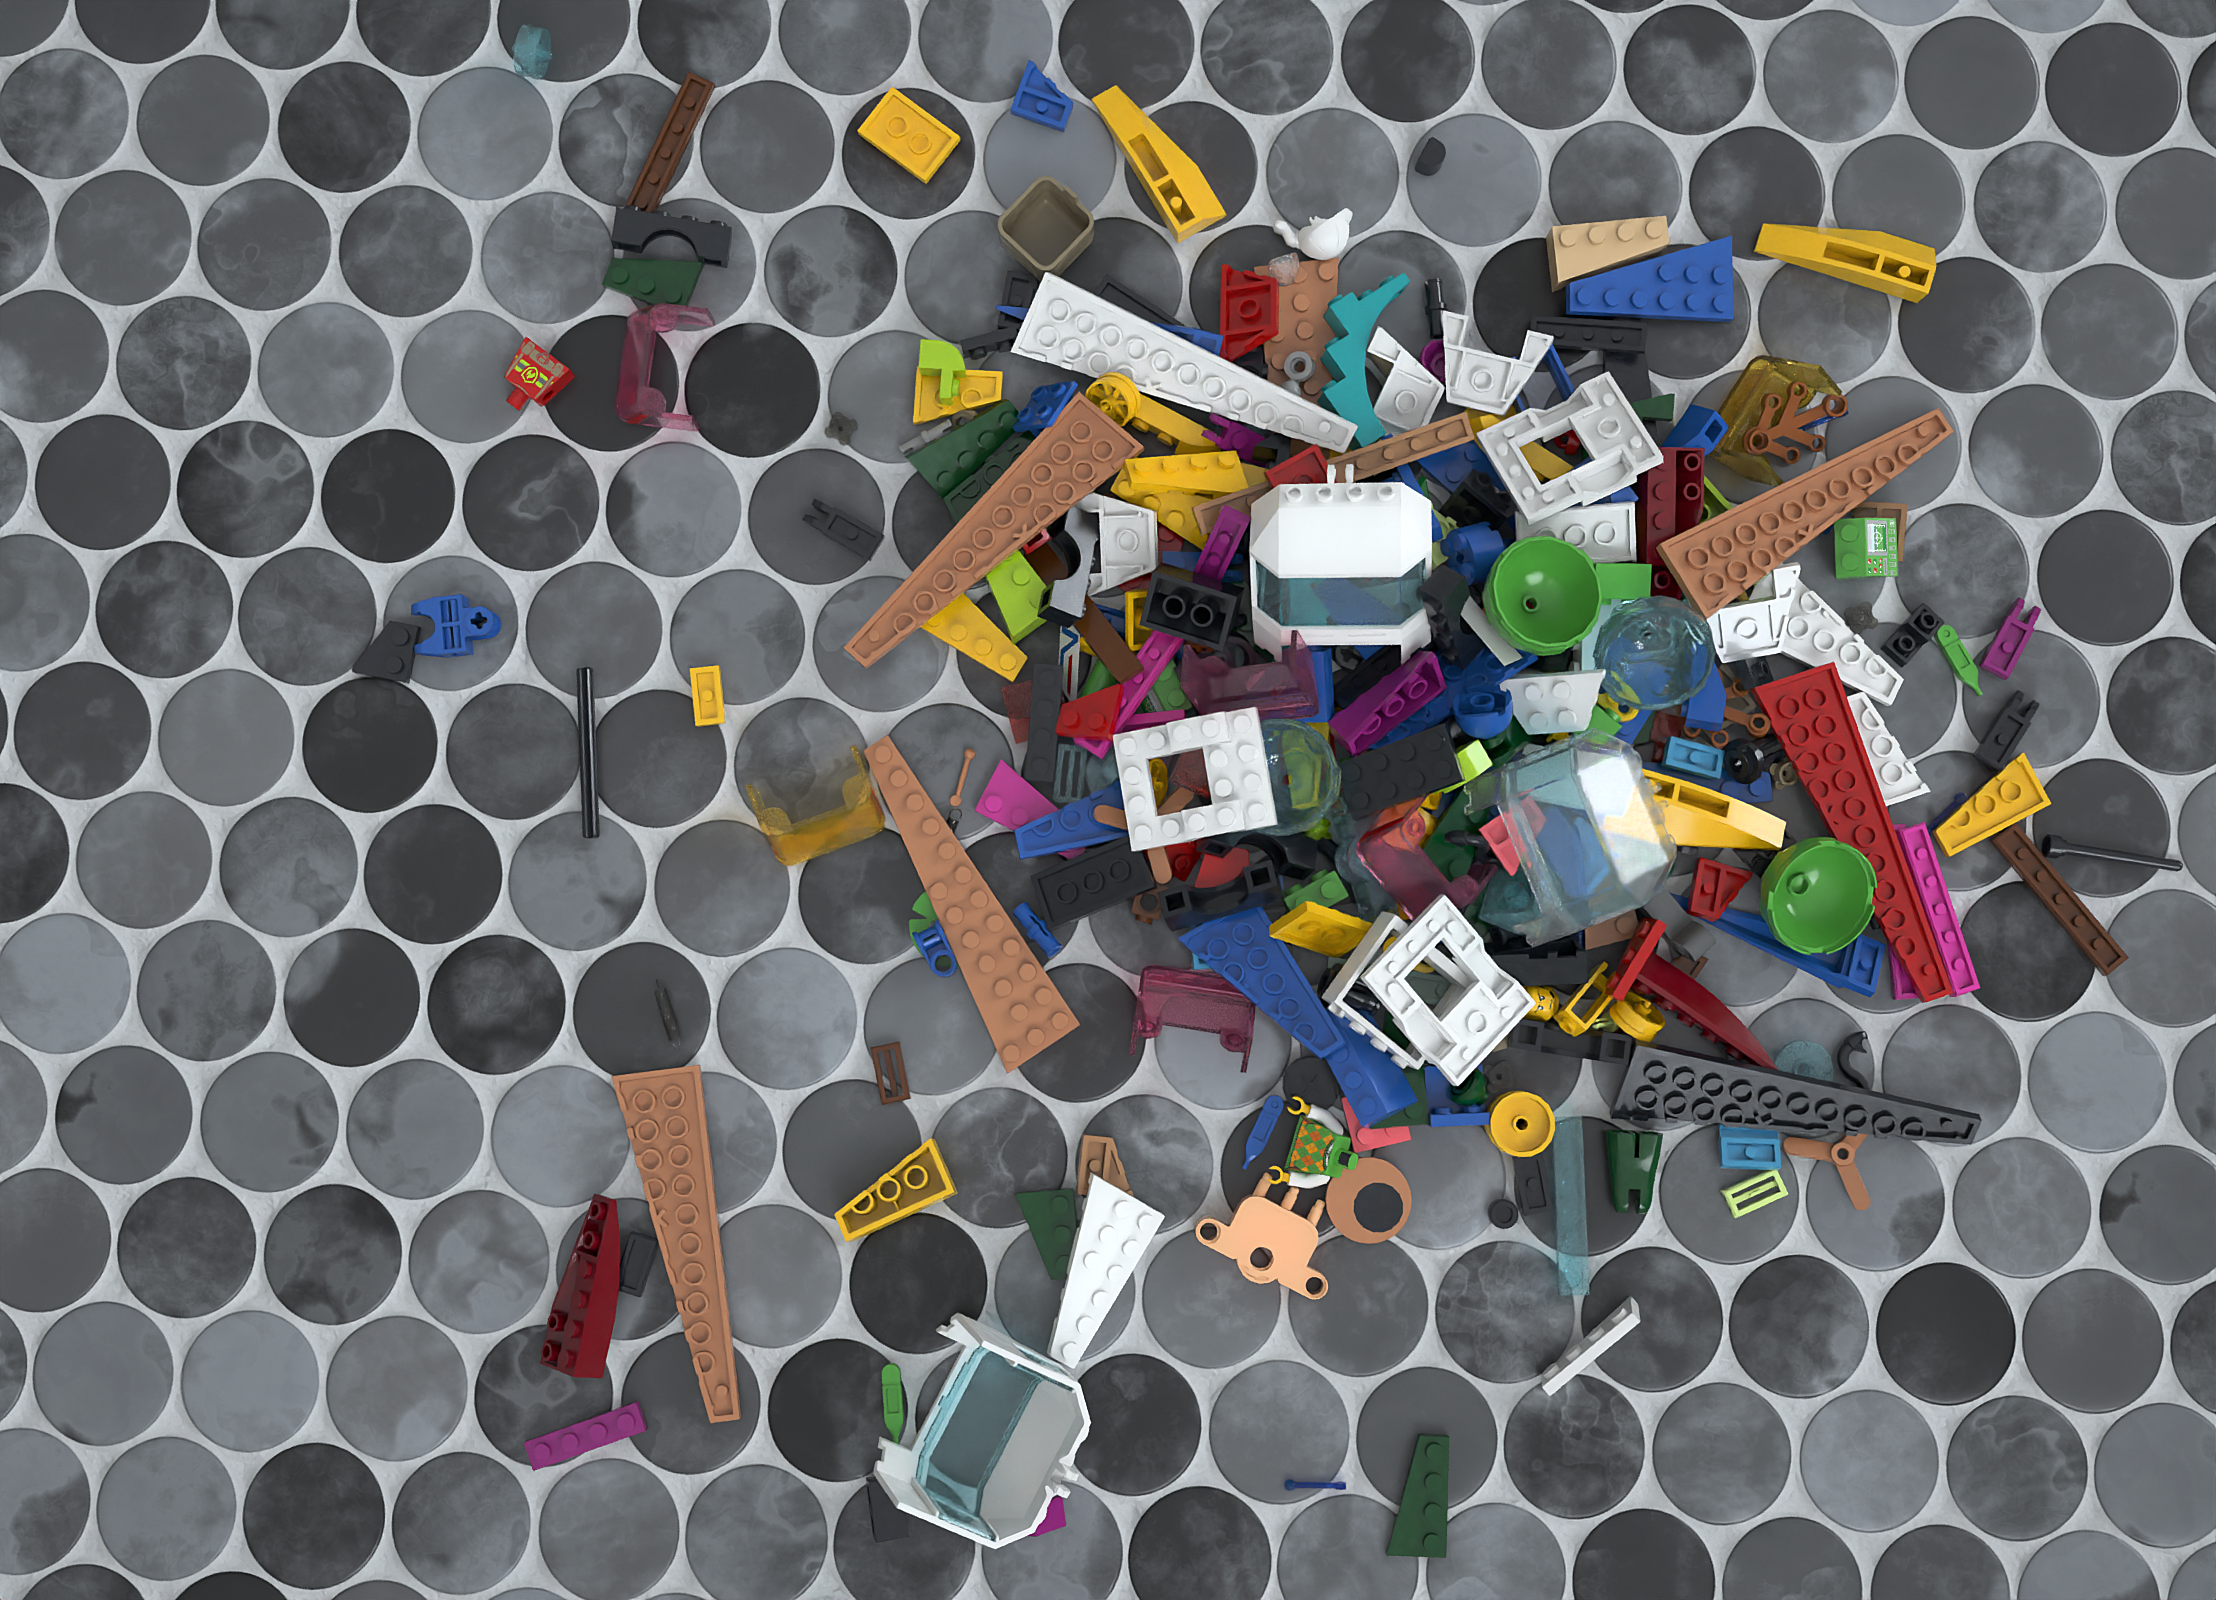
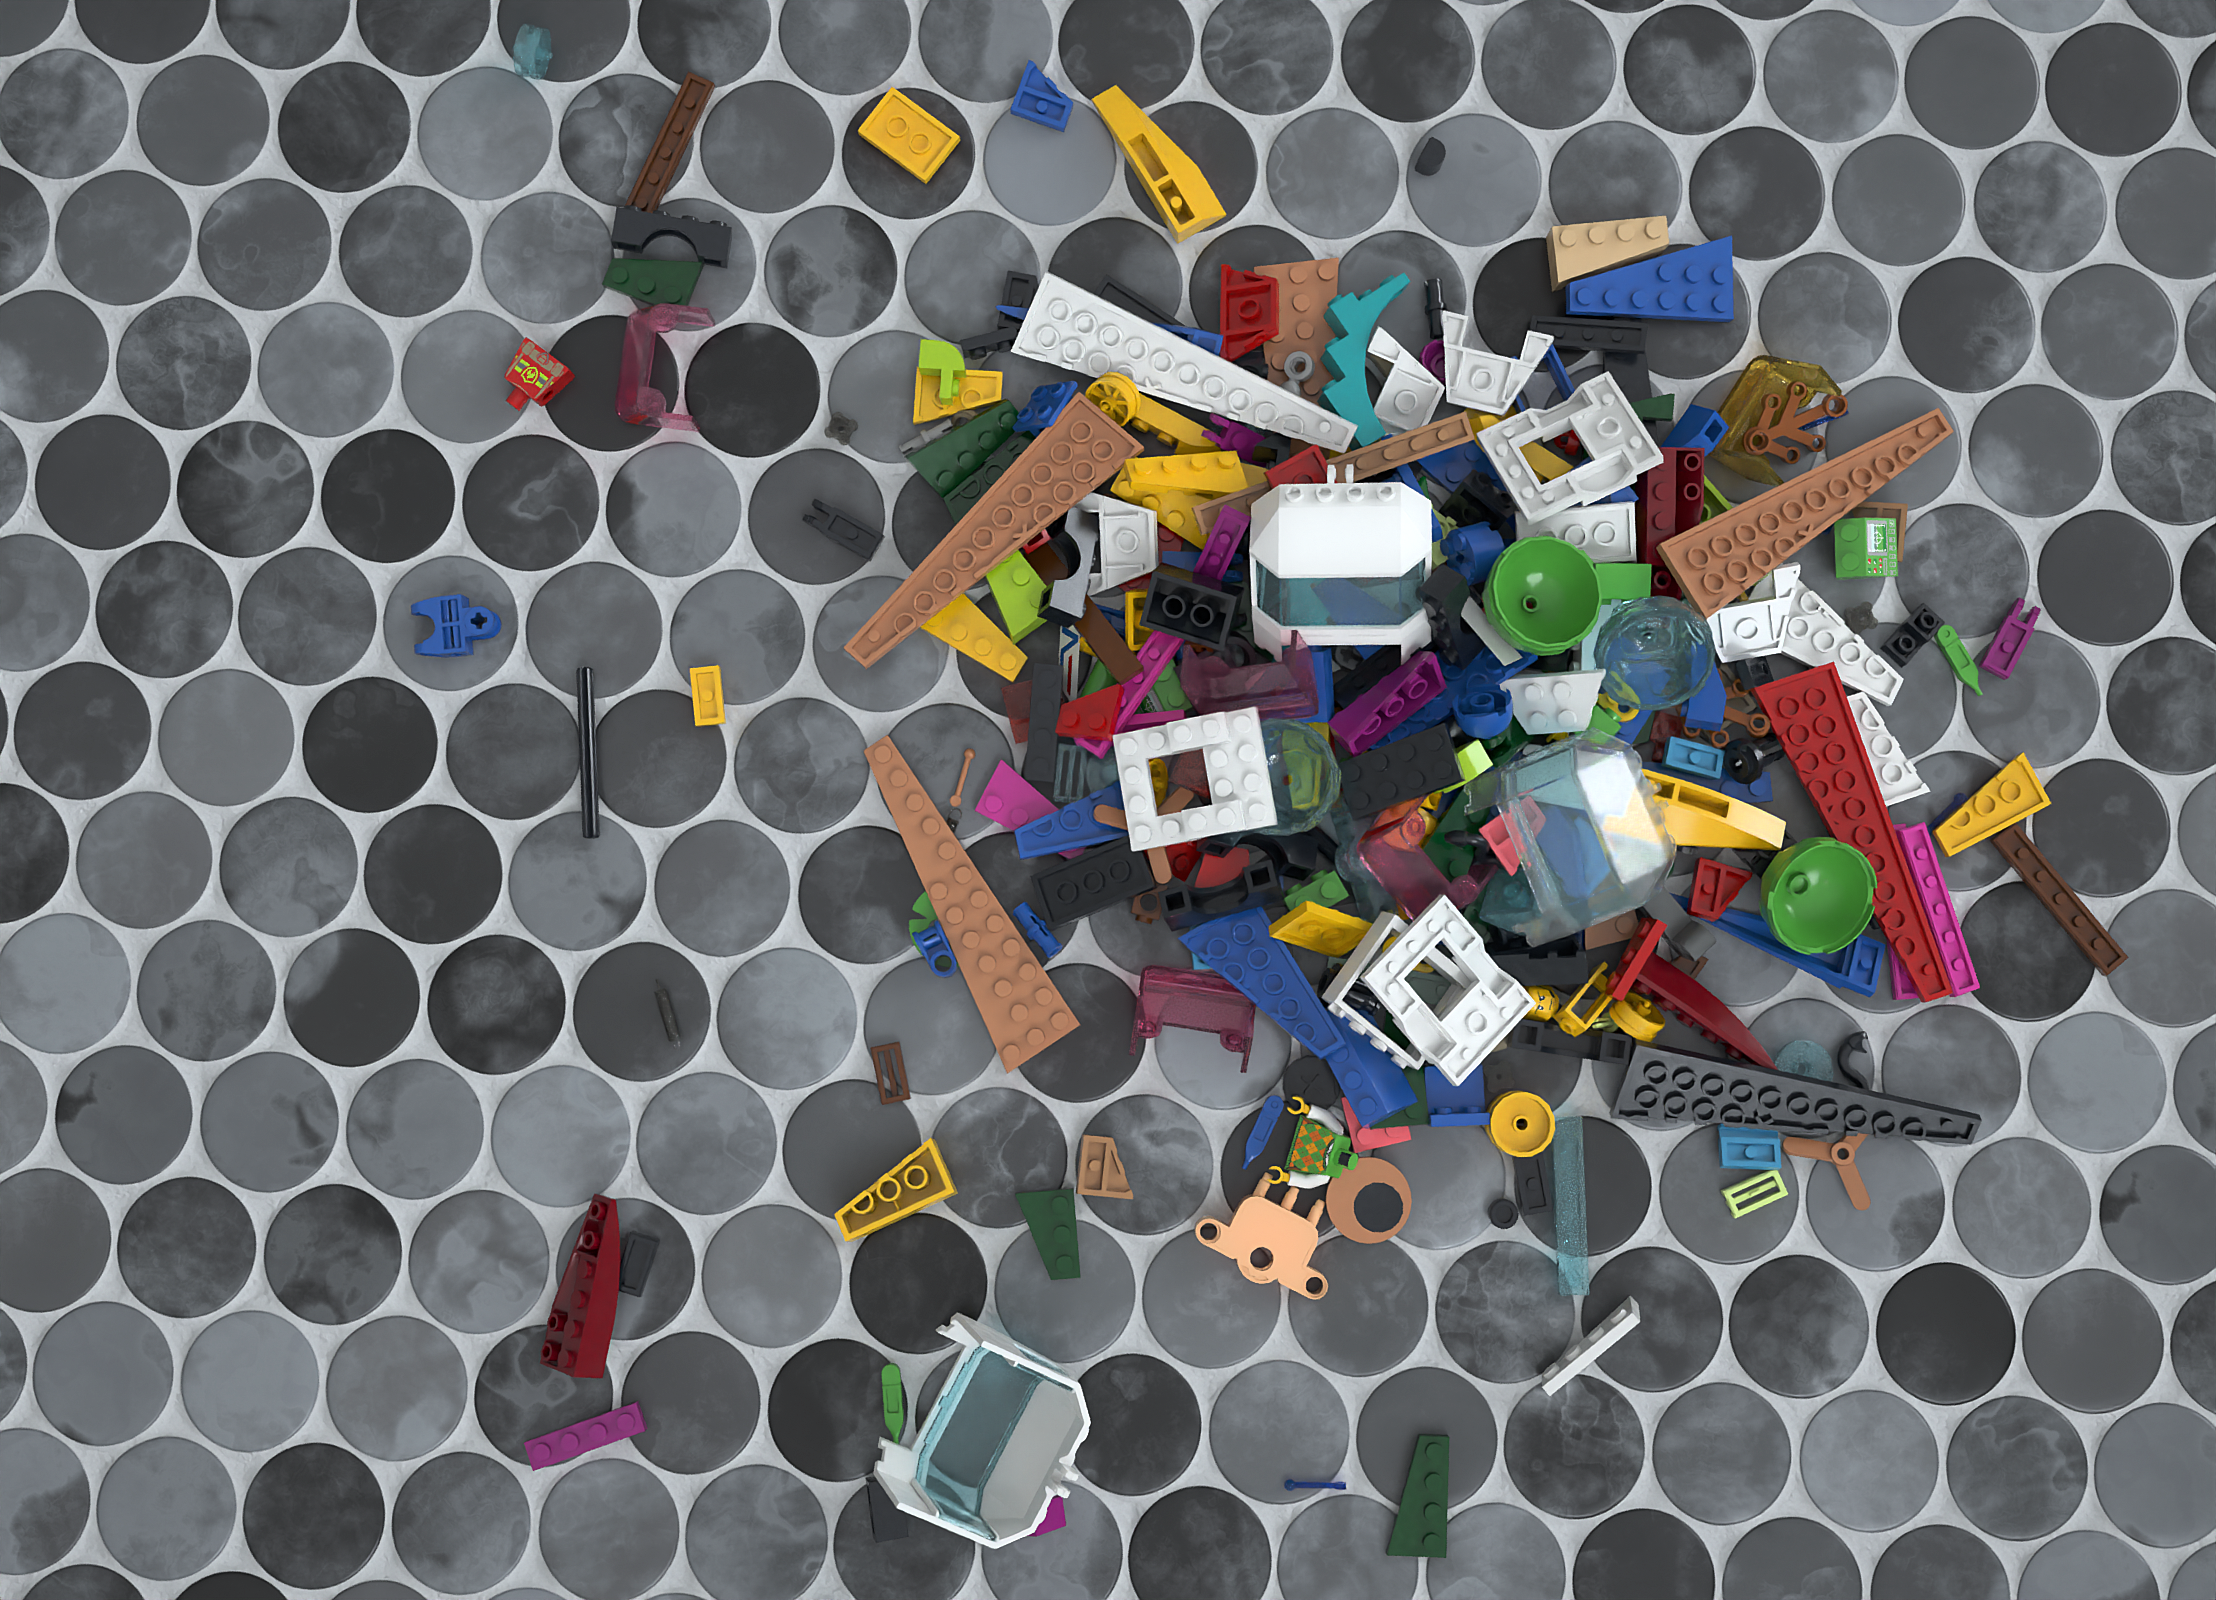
black wing [352,621,421,683] -> none
nougat wing [611,1065,741,1423] -> none
clear yellow windscreen [745,745,886,866] -> none
dark tan piece [997,176,1094,282] -> none
white wing [1047,1173,1165,1369] -> none
clear brick [1267,252,1300,286] -> none
white piece [1273,208,1353,260] -> none
clear neon green plate [1300,814,1332,840] -> none
dark green brick [1449,1068,1489,1106] -> none
dark green piece [1605,1129,1663,1214] -> none
yellow wedge [1754,223,1937,303] -> none
dark tan plate [1768,756,1799,790] -> none
black hinge [1973,690,2039,772] -> none
black piece [2042,834,2183,872] -> none

